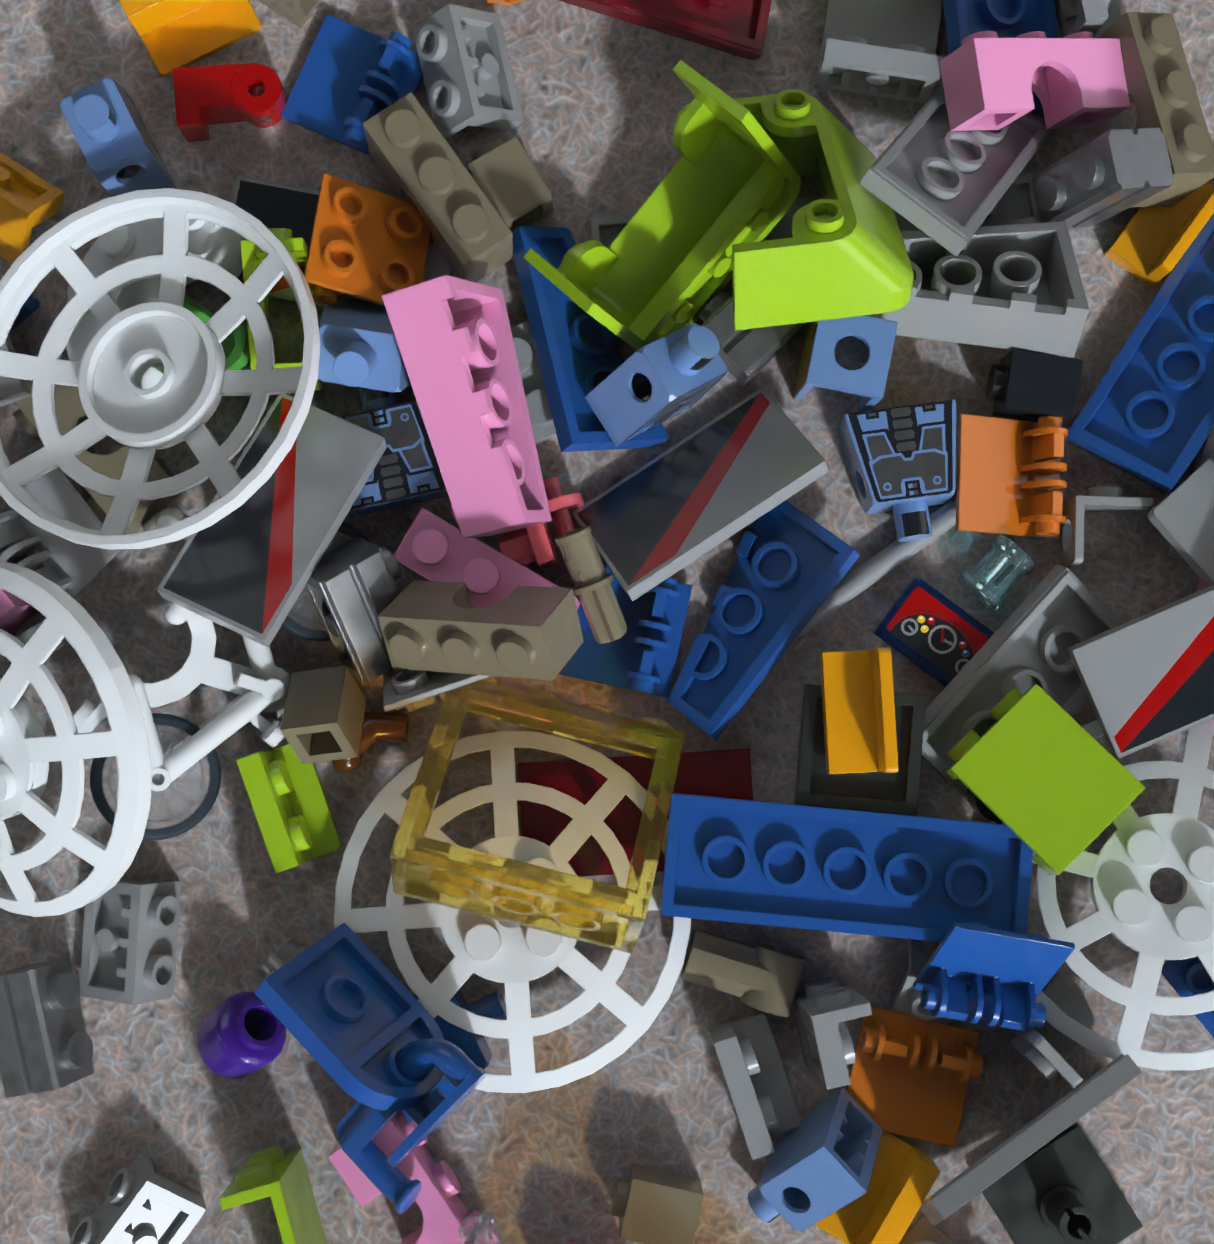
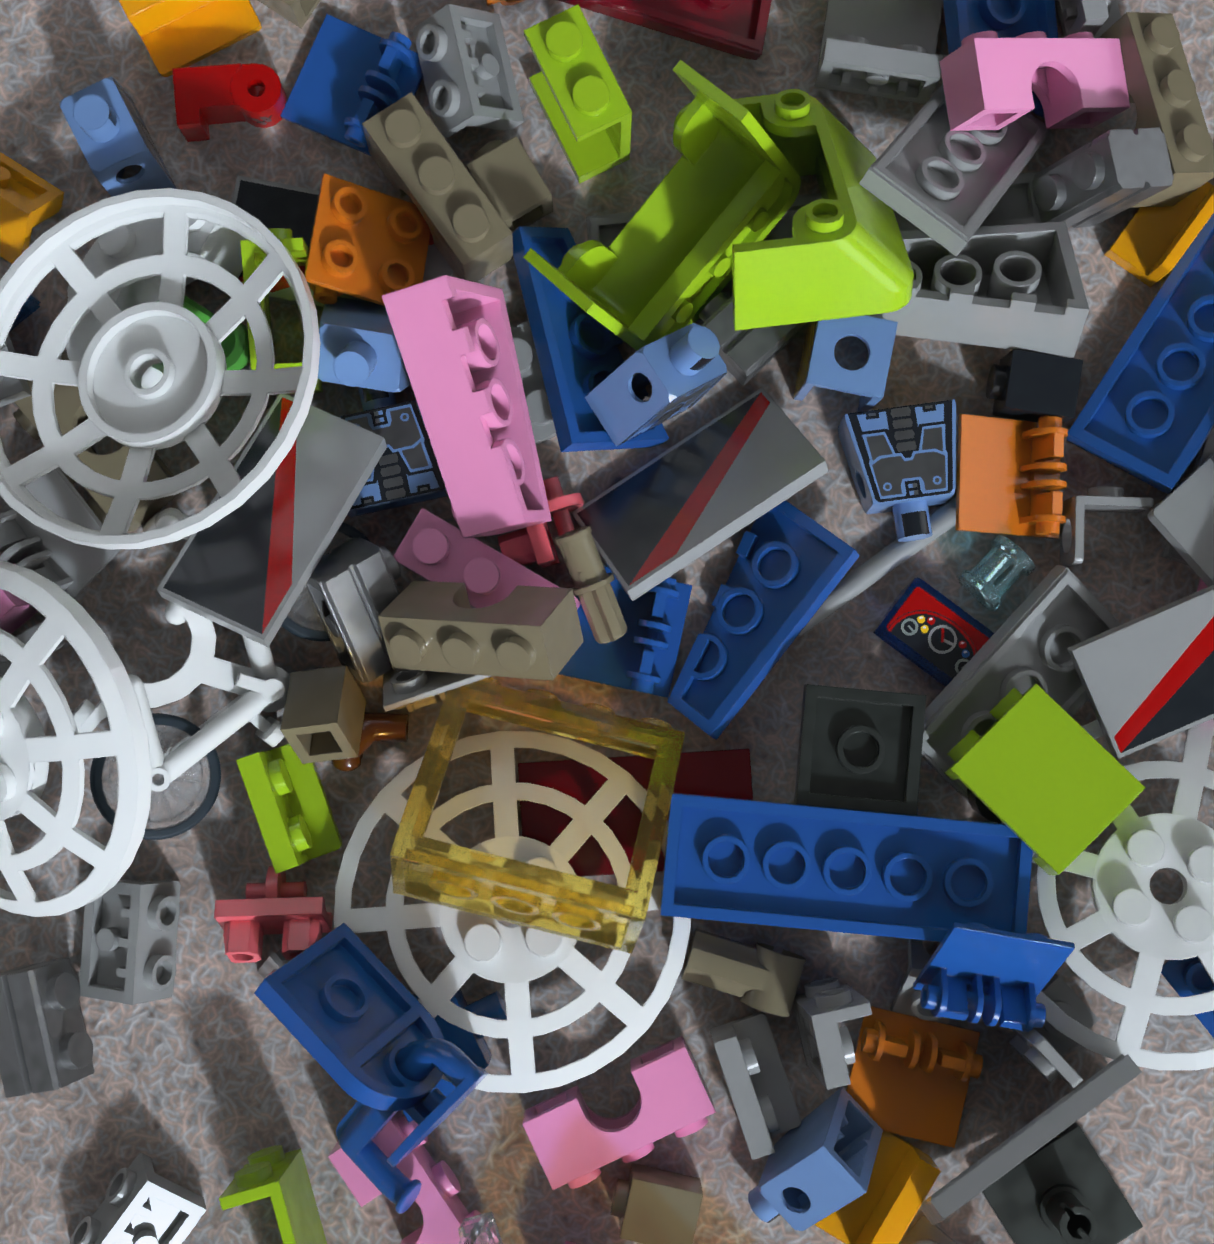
dark purple head [197,992,287,1079] -> none
light orange panel [819,647,898,774] -> none
none -> coral hips [214,865,333,963]
none -> bright pink arch [522,1036,716,1190]
none -> lime panel [523,4,632,184]

